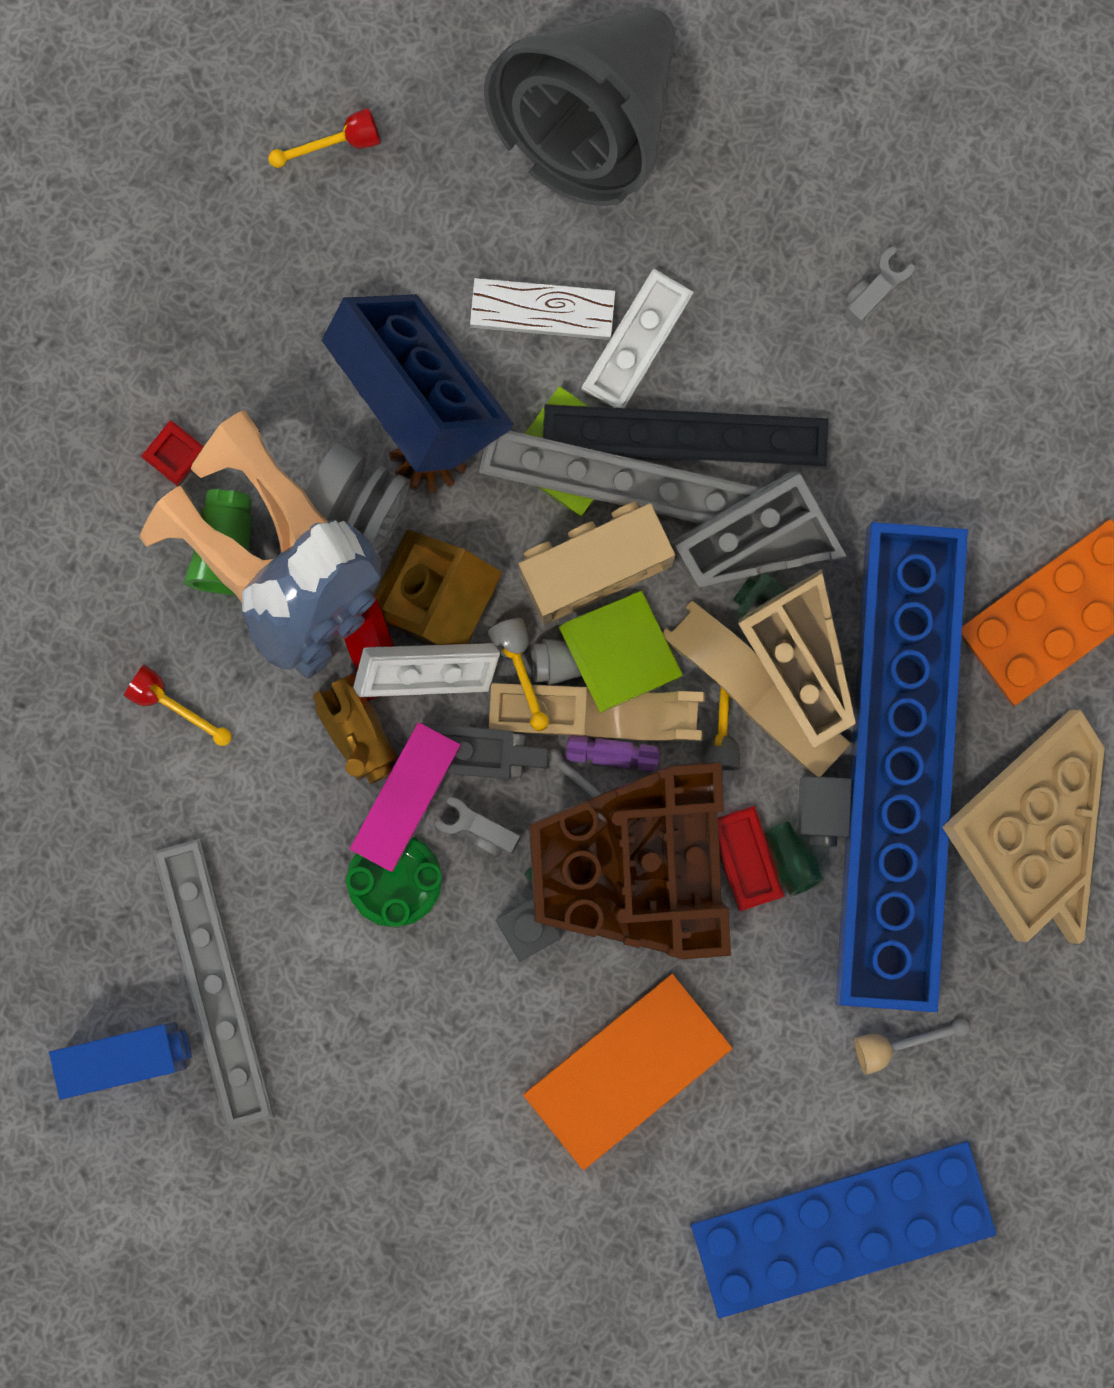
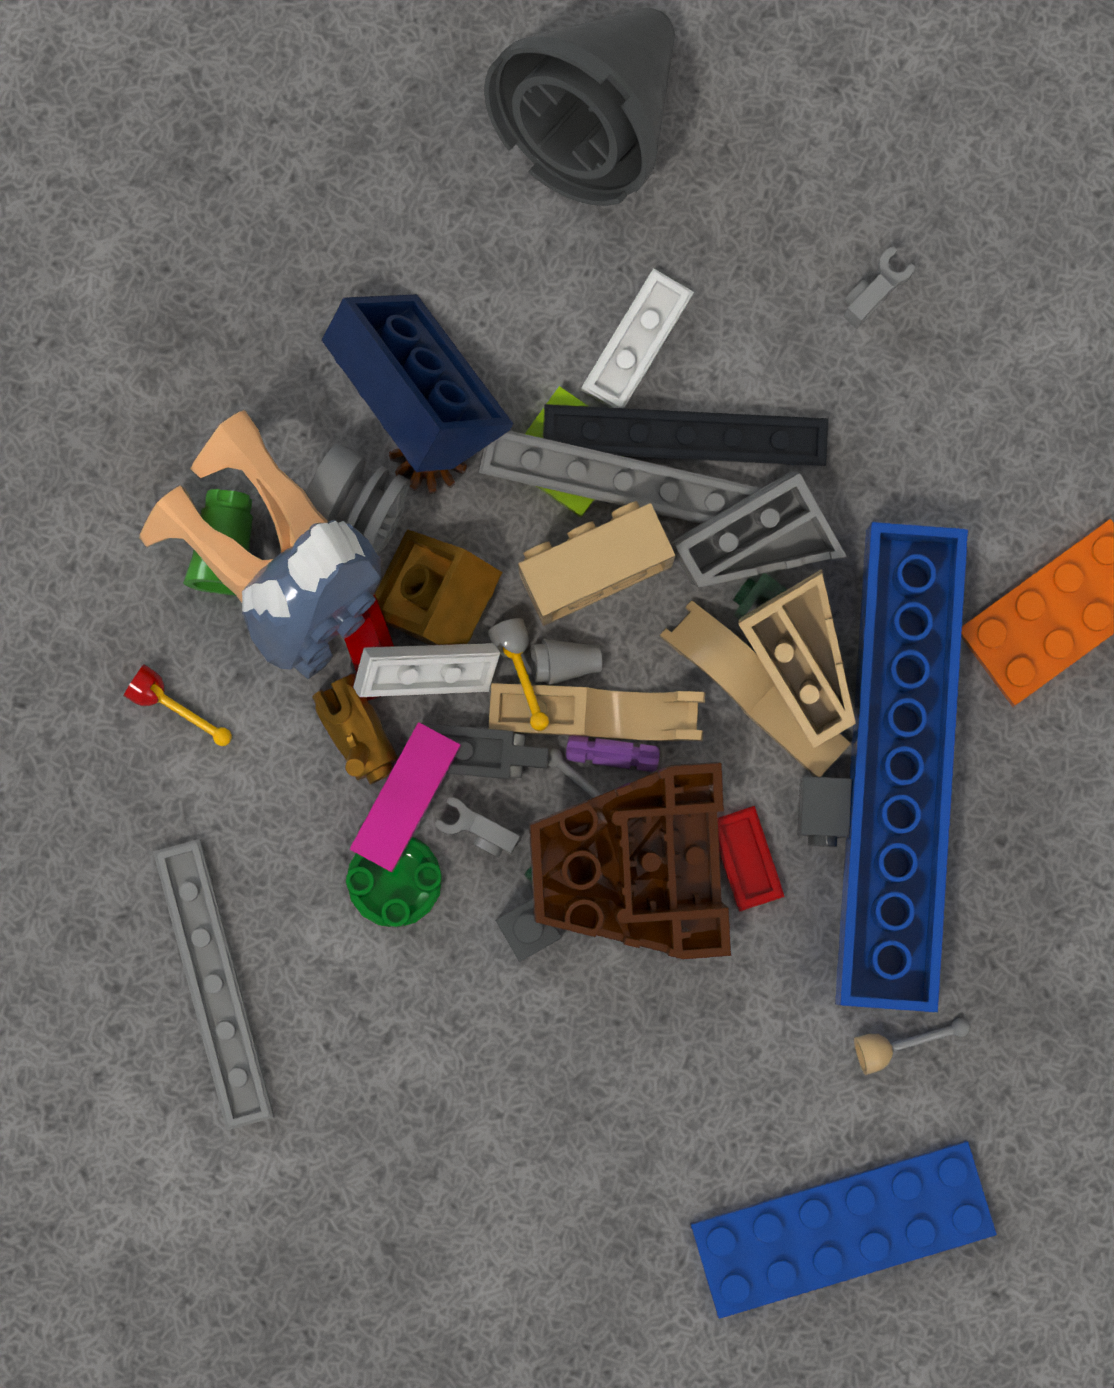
blue brick [49,1022,192,1100] -> none
red tile [141,420,204,487] -> none
hinge [268,108,381,168] -> none
white tile [470,278,615,340] -> none
orange tile [523,973,733,1171] -> none
lime tile [559,591,683,713] -> none
dark grey hinge [702,687,741,771] -> none
clear green cone [764,822,824,897] -> none
tan wing [942,710,1105,944] -> none

